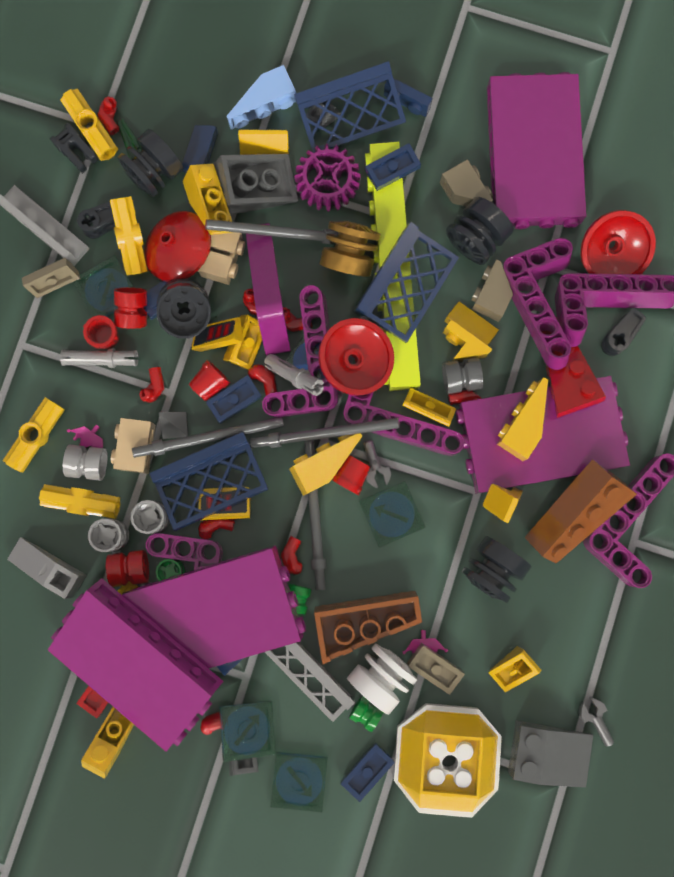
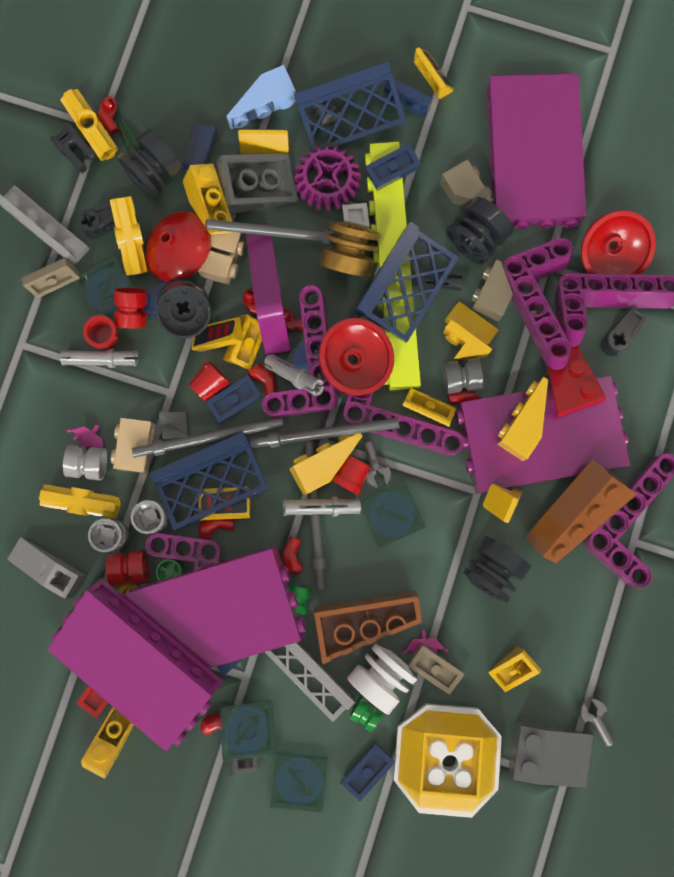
yellow piece [2,397,65,473] -> none
red arm [139,367,164,403] -> none
none -> light grey pin [283,496,361,517]
none -> white plate [342,203,370,228]
none -> black pin [412,271,463,291]
none -> yellow slope [414,47,454,99]

